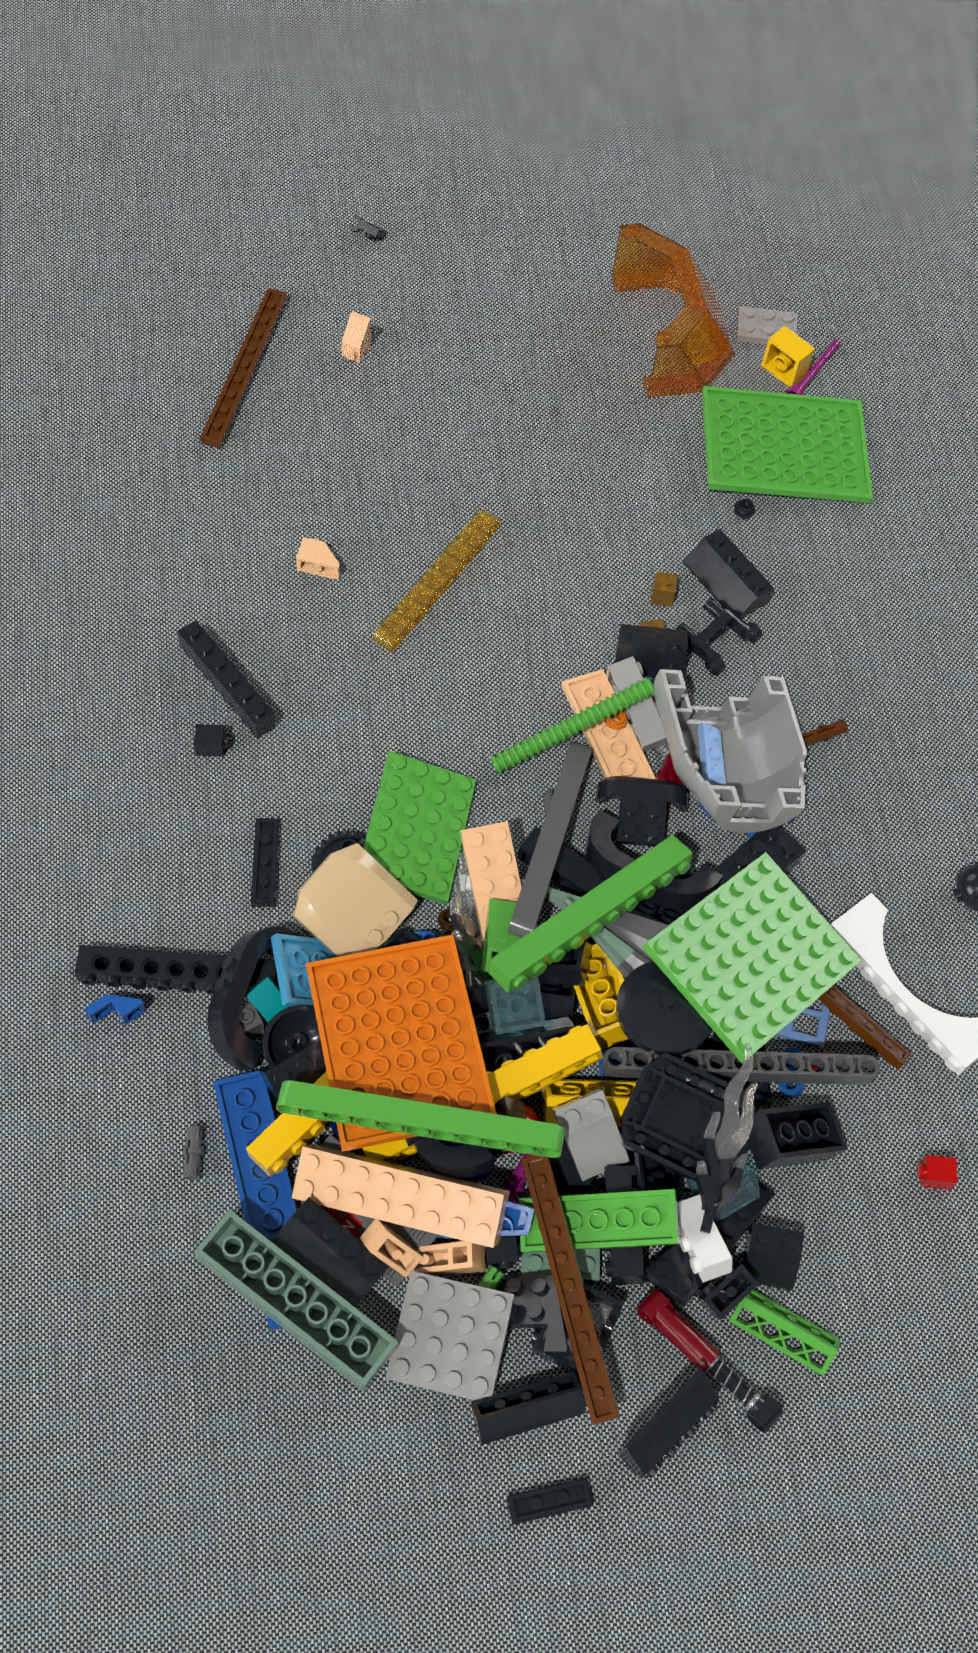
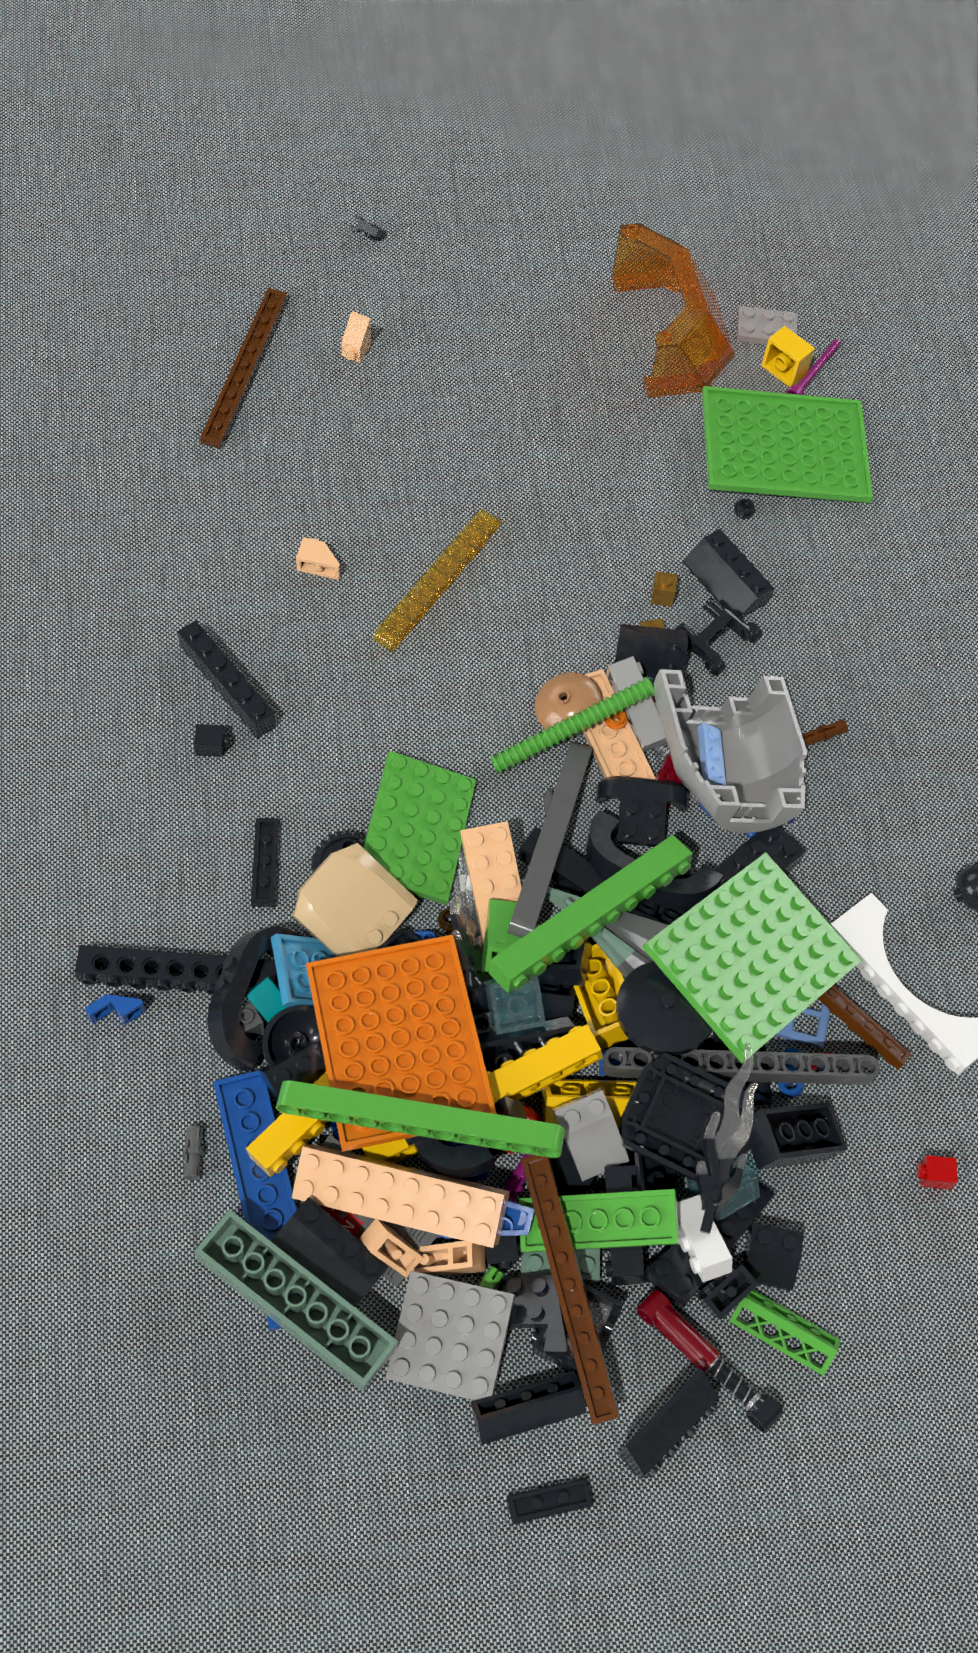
none -> medium nougat dish [535,672,601,736]

